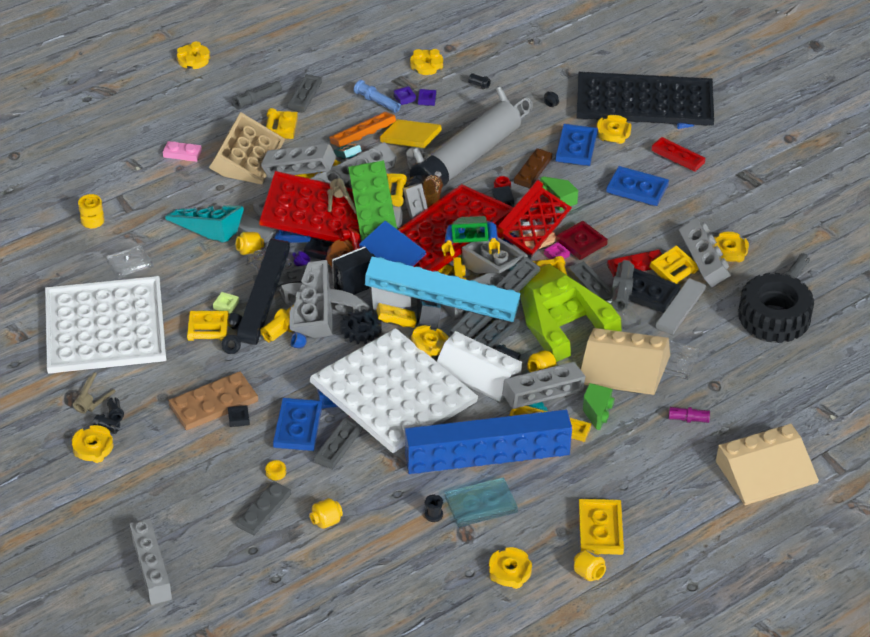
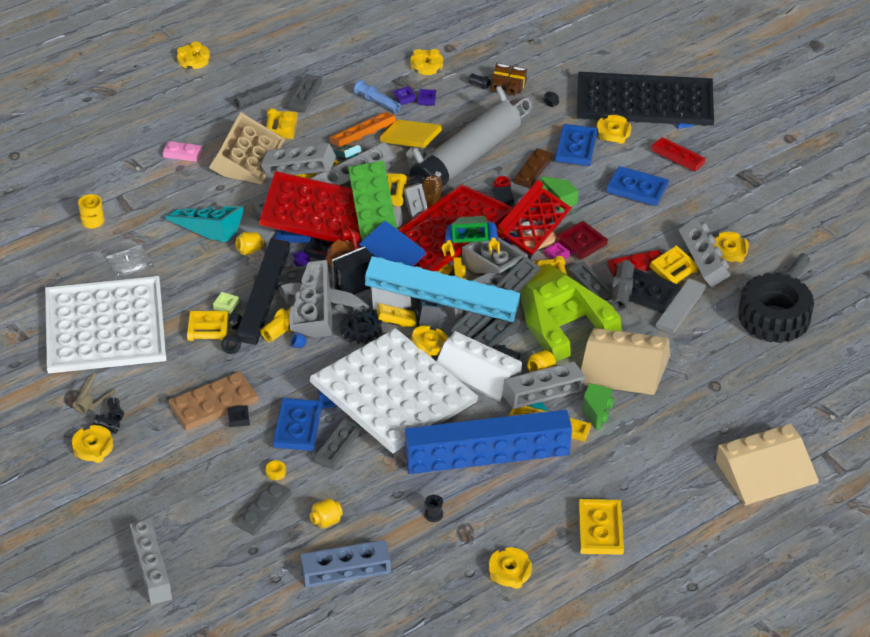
dark tan plant [327,178,357,214] -> none
clear light blue tile [445,477,518,527] -> none
yellow head [574,549,606,581] -> none
magenta pin [669,407,710,423] -> none
none -> sand blue brick [300,540,391,588]
none -> reddish brown hips [491,63,527,96]

